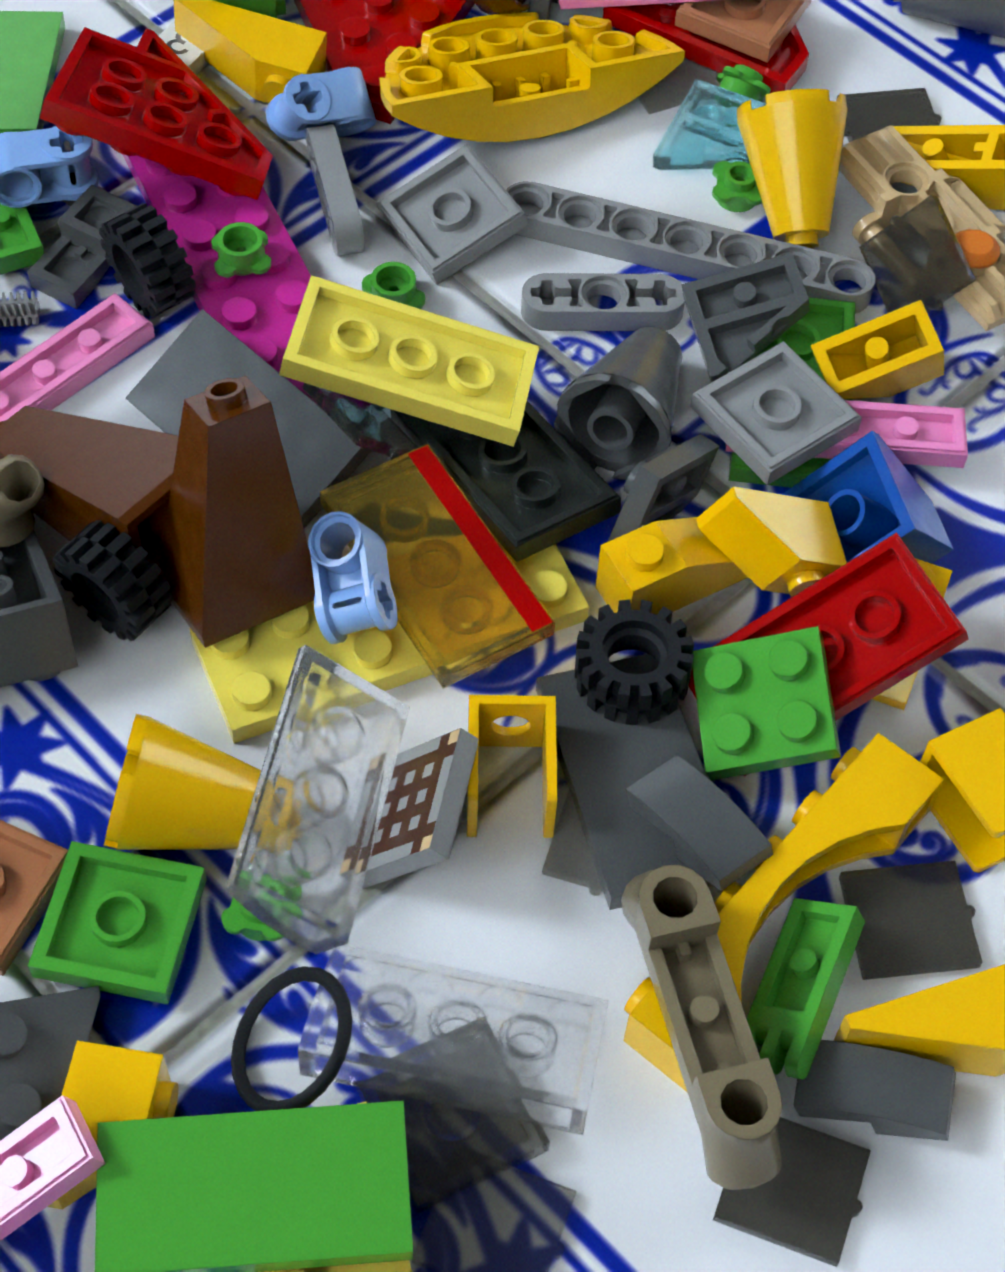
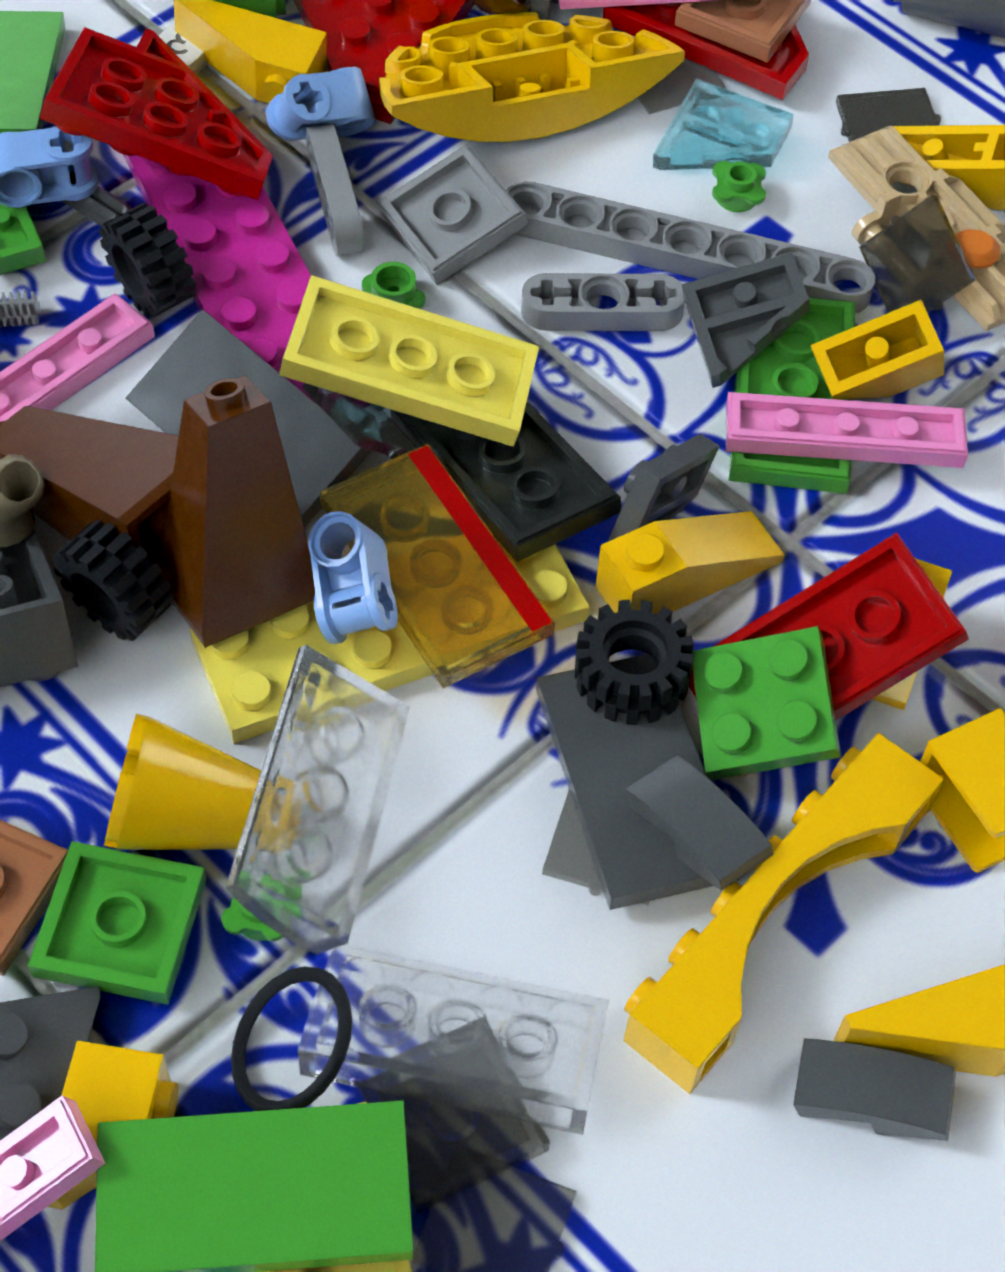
dark grey slope [27,185,136,309] -> none
bright green plate [211,222,272,278] -> none
light grey tile [346,728,479,889] -> none
yellow piece [467,695,557,838] -> none
dark grey cone [554,327,682,480] -> none
dark tan plate [621,865,783,1190] -> none
light grey tile [690,341,862,485] -> none
yellow slope [696,486,847,597] -> none
clear smoke piece [712,1117,871,1267] -> none
bright green plate [716,64,771,110] -> none
yellow cone [737,89,848,249] -> none
bright green hinge [746,898,865,1080] -> none
blue slope [782,431,953,564] -> none
clear smoke piece [839,861,983,980] -> none

